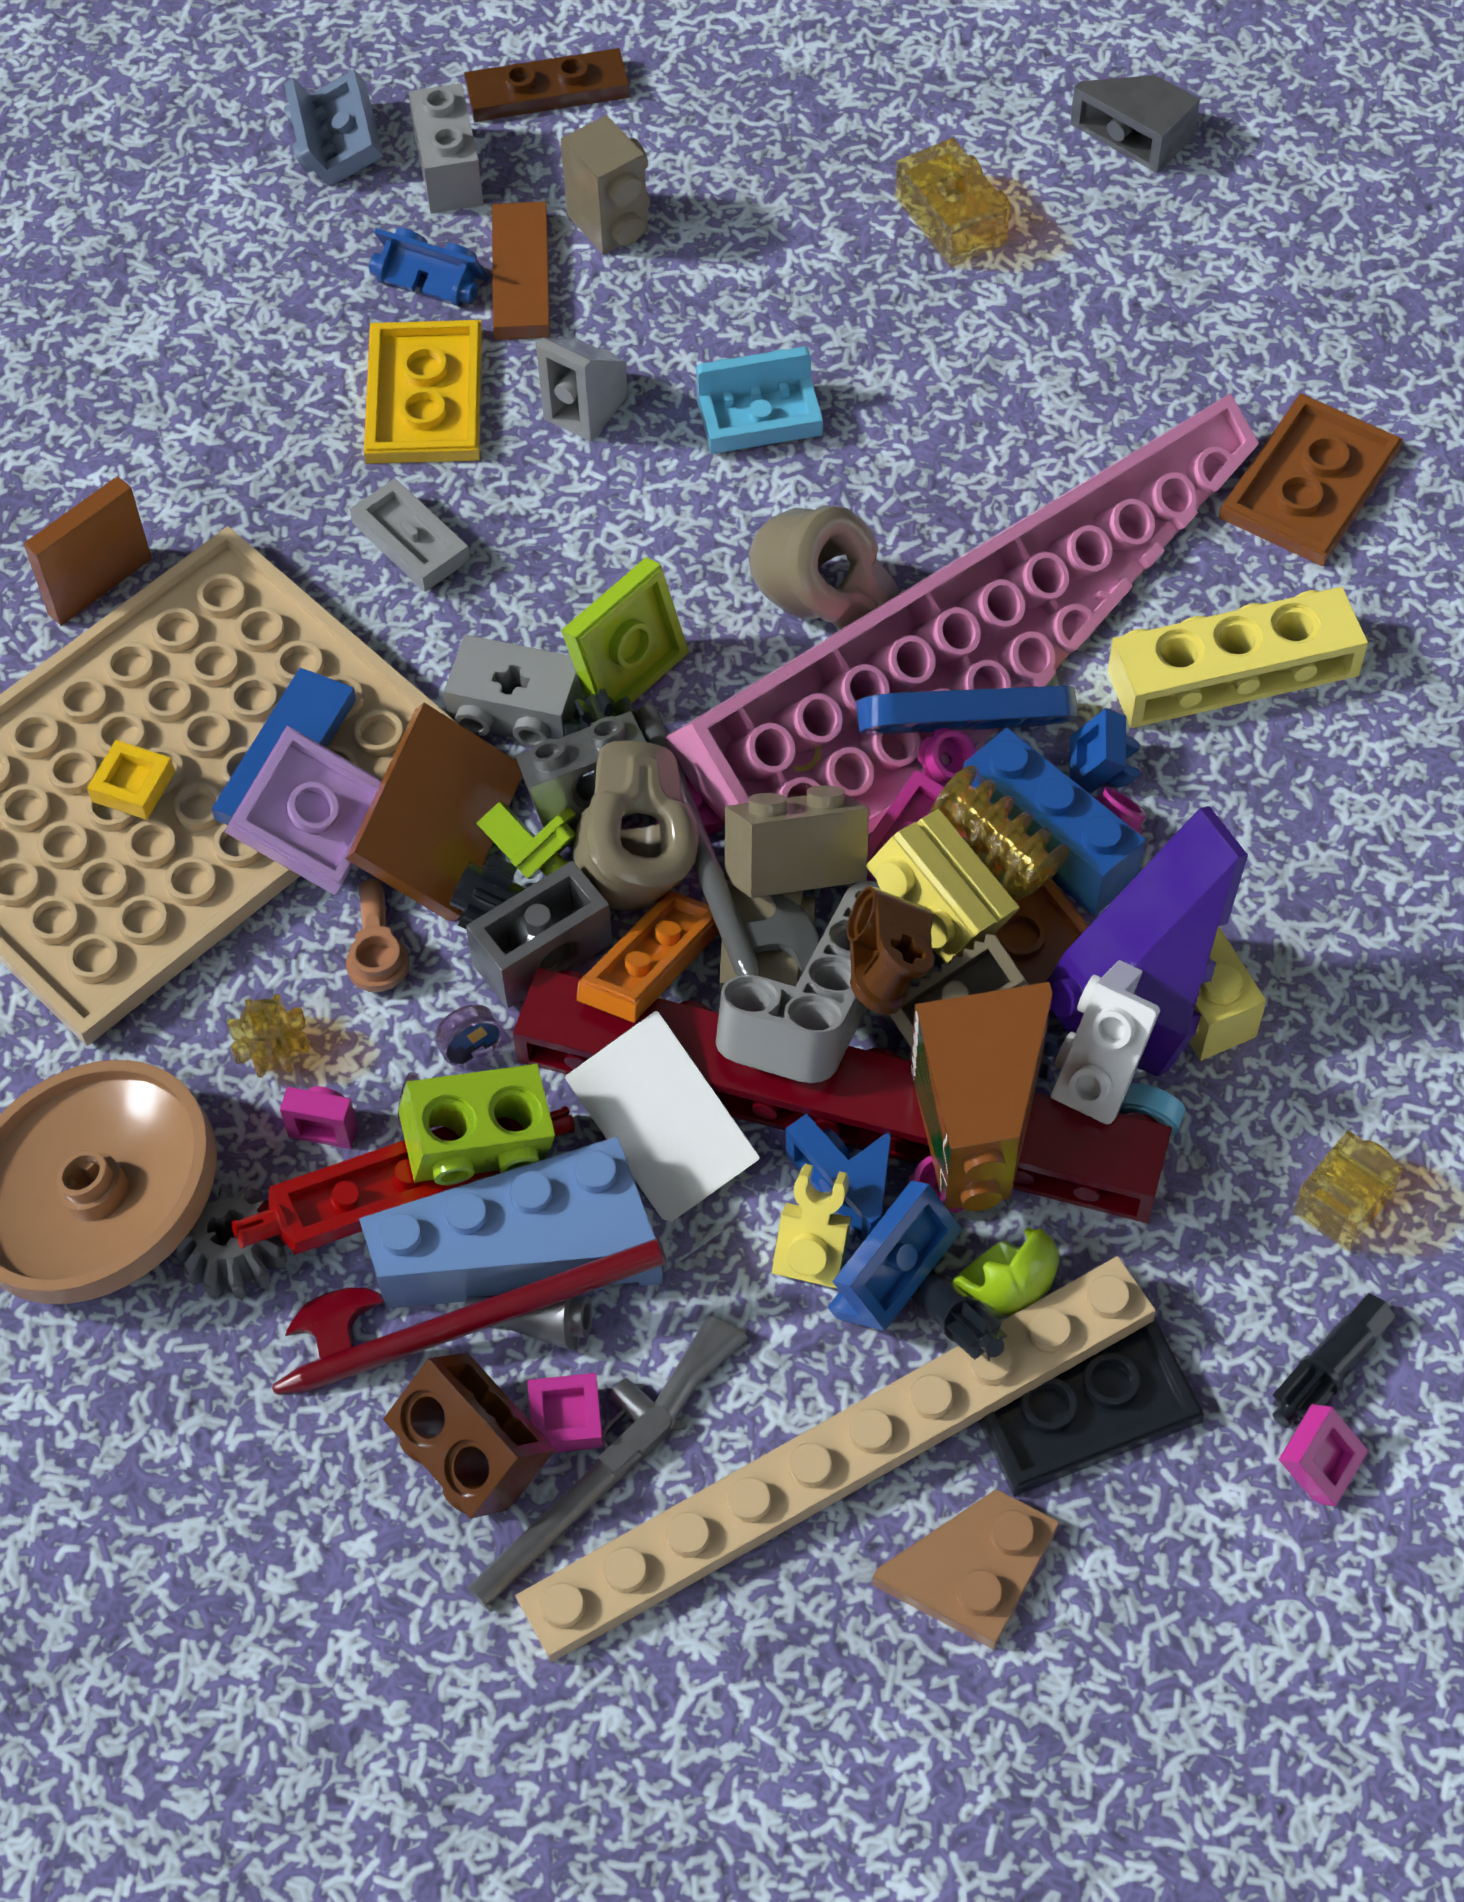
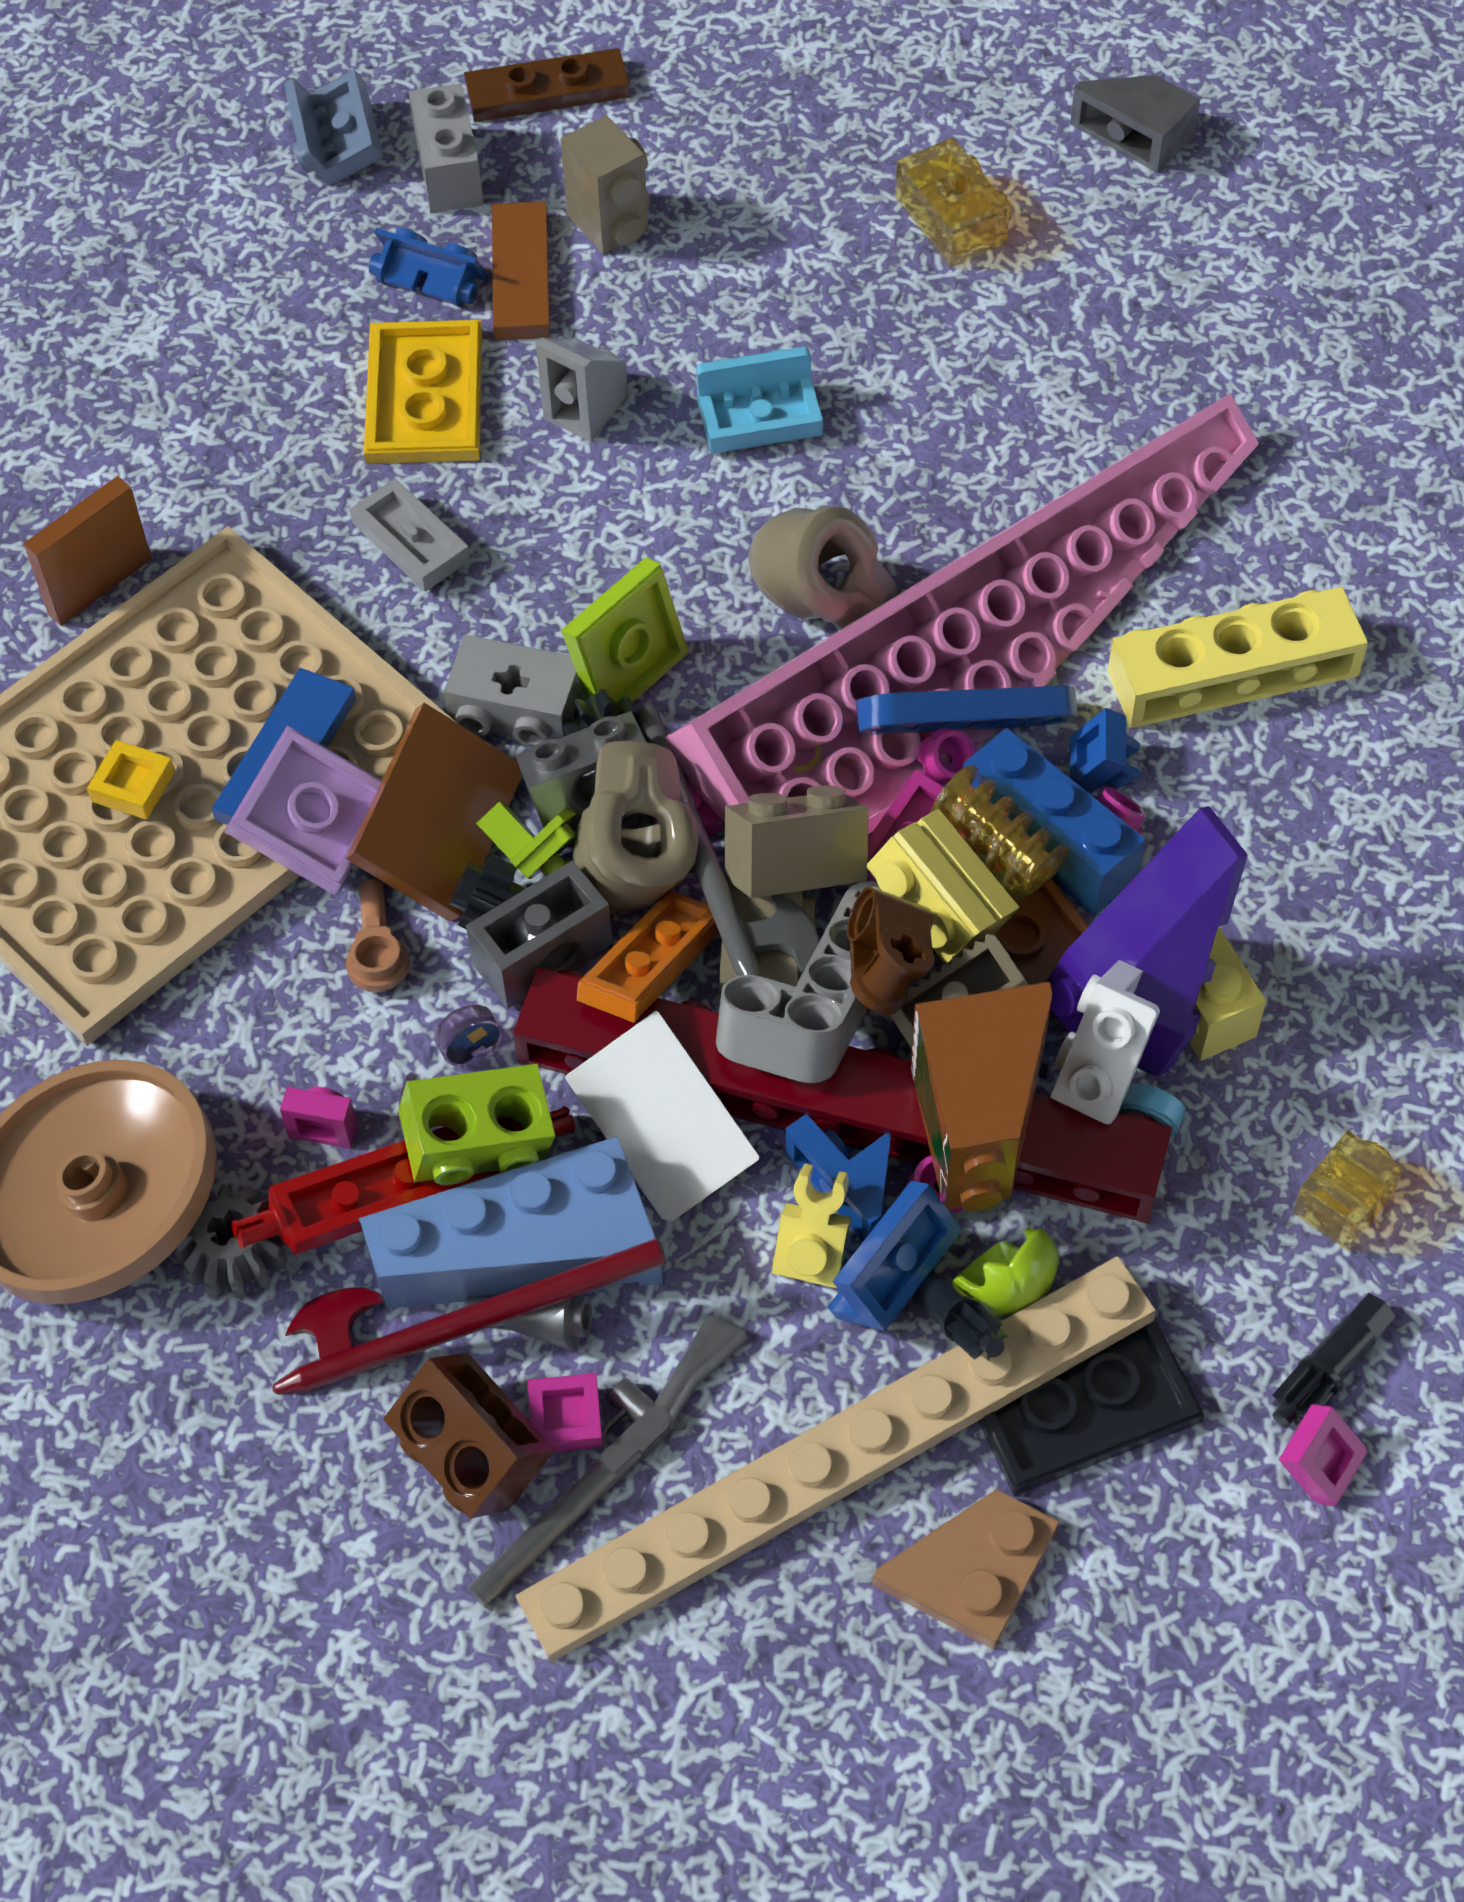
clear yellow gear [227,994,310,1078] -> none
dark orange tile [1219,393,1404,566] -> none

